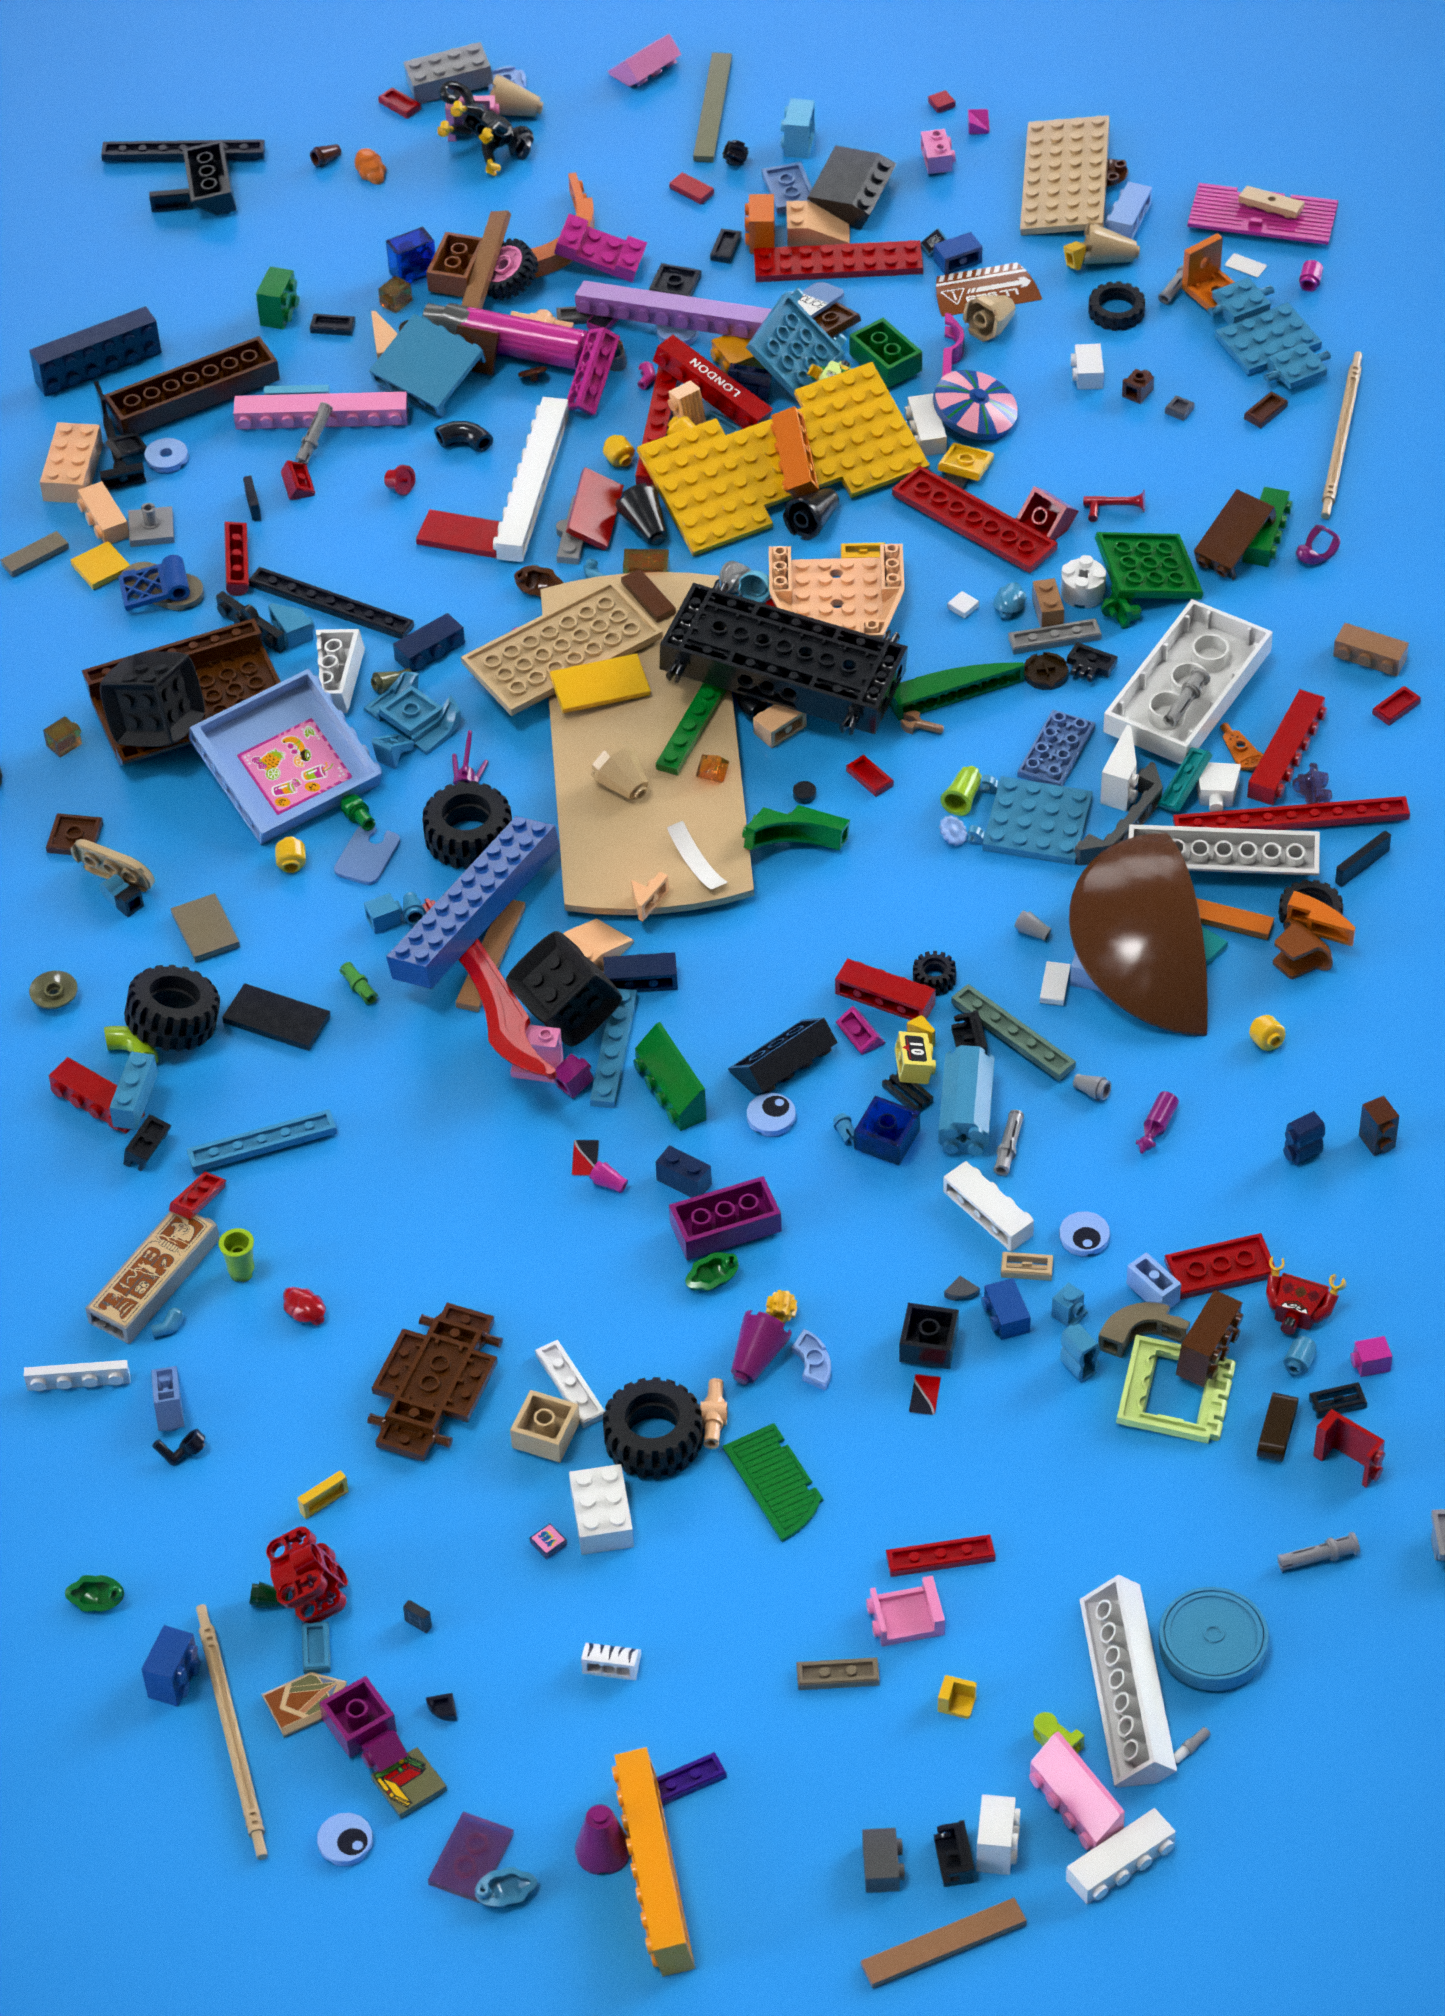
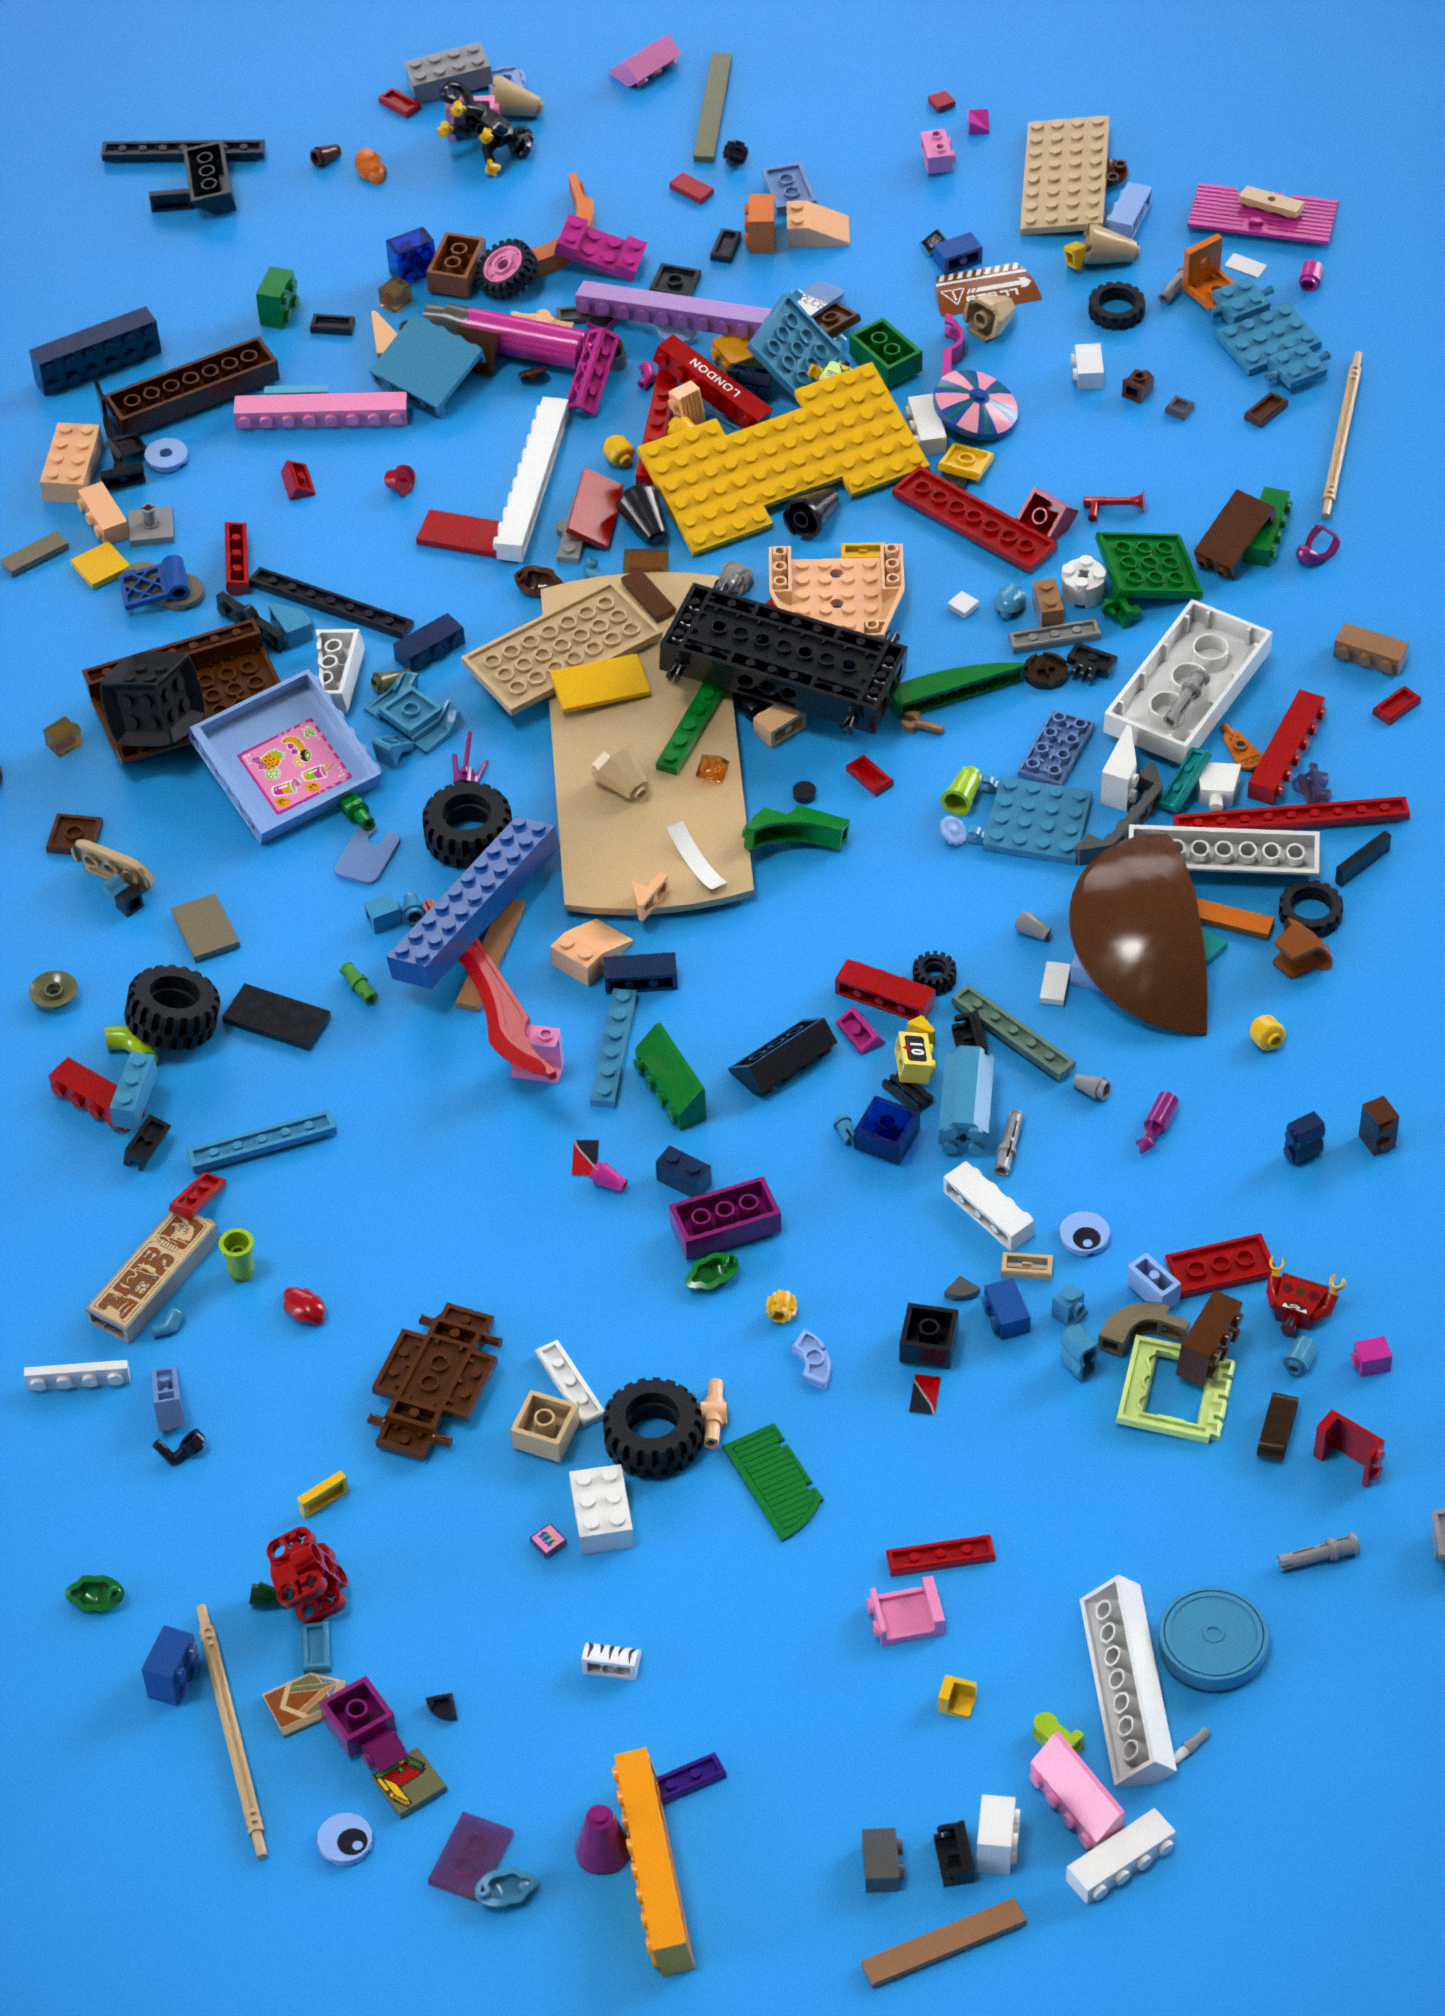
black tile [243,475,261,522] -> none
yellow head [275,837,306,873] -> none
light grey pin [295,402,333,465] -> none
pearl dark grey tile [403,1600,432,1634] -> none
black cylinder [434,421,493,452] -> none
medium nougat tile [461,210,511,309] -> none
black piece [506,931,623,1047] -> none
magenta brick [554,1053,594,1098] -> none
magenta cone [731,1310,792,1385] -> none
medium azure hair [738,570,770,603] -> none
light blue tile [747,1093,796,1137] -> none
red plate [754,240,923,282] -> none
orange brick [771,406,819,498] -> none
medium azure brick [781,98,815,159] -> none
dark tan tile [796,1657,879,1690] -> none
slope [807,145,897,230] -> none
orange slope [1287,891,1356,946] -> none
black tile [1309,1382,1367,1419] -> none

